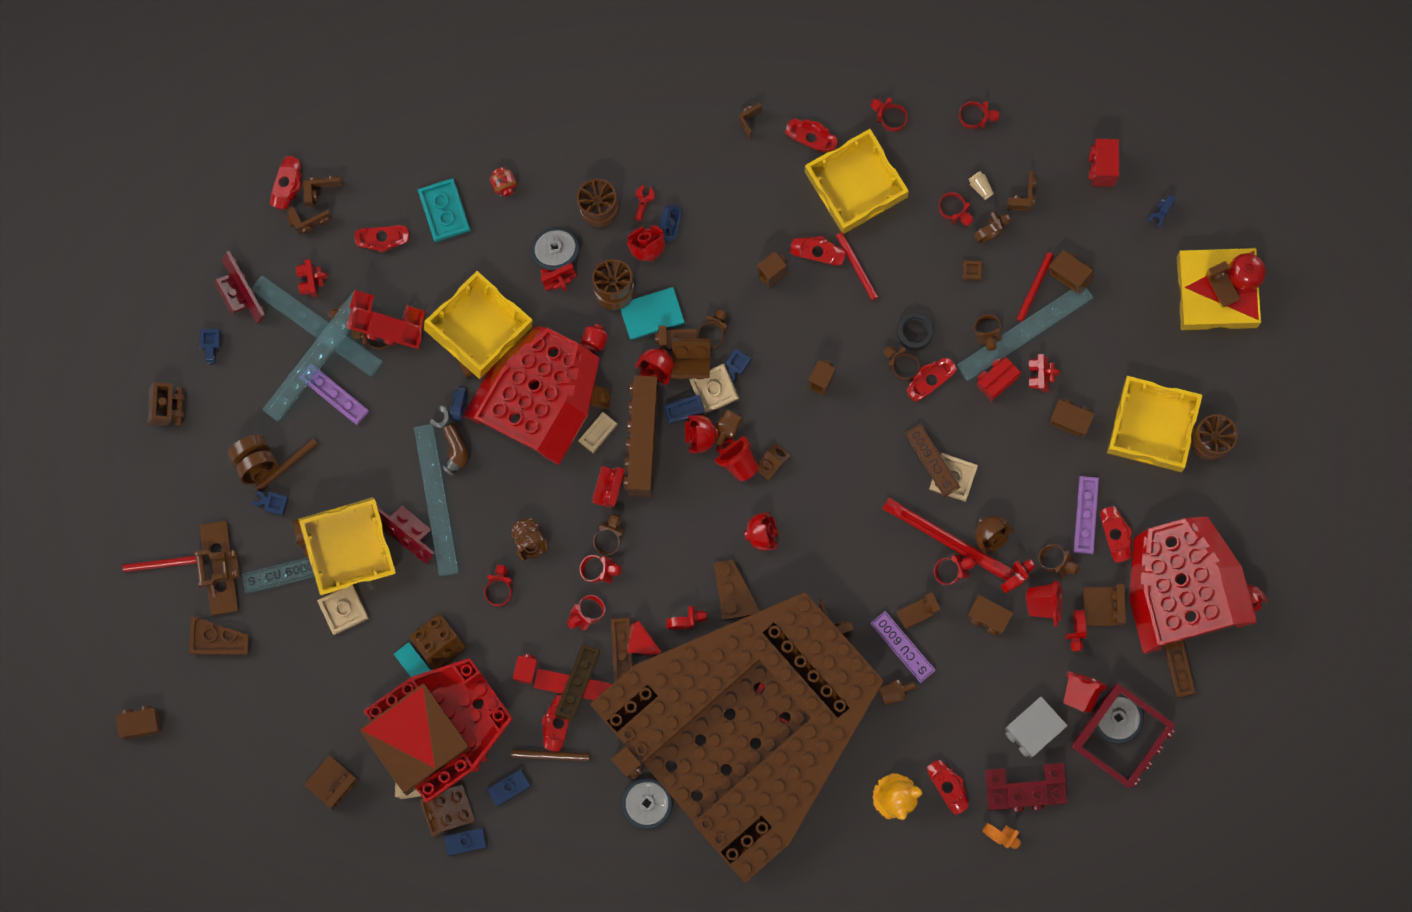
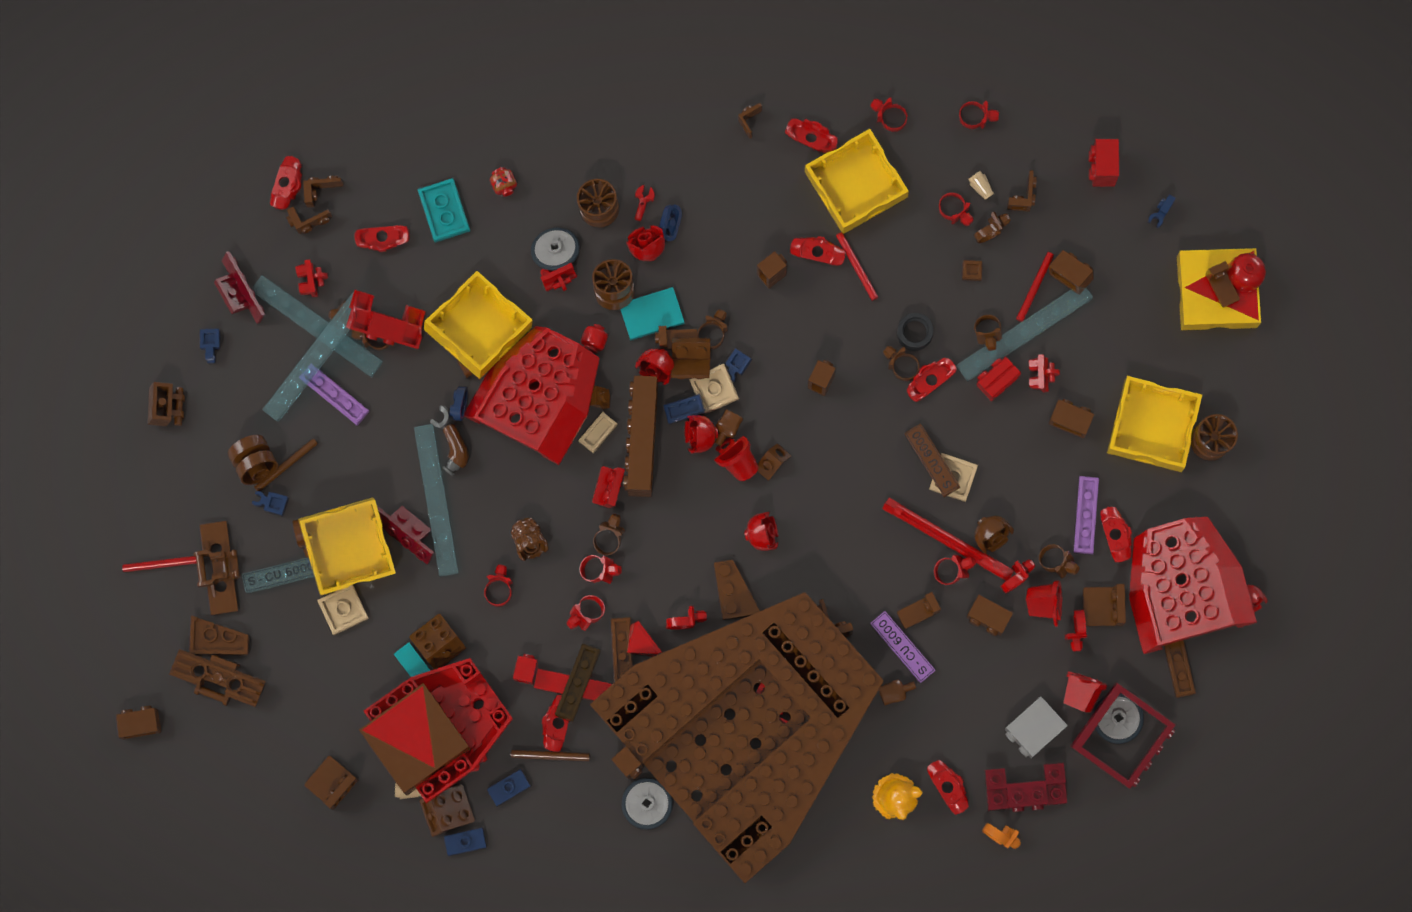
none -> reddish brown piece [169,649,265,707]

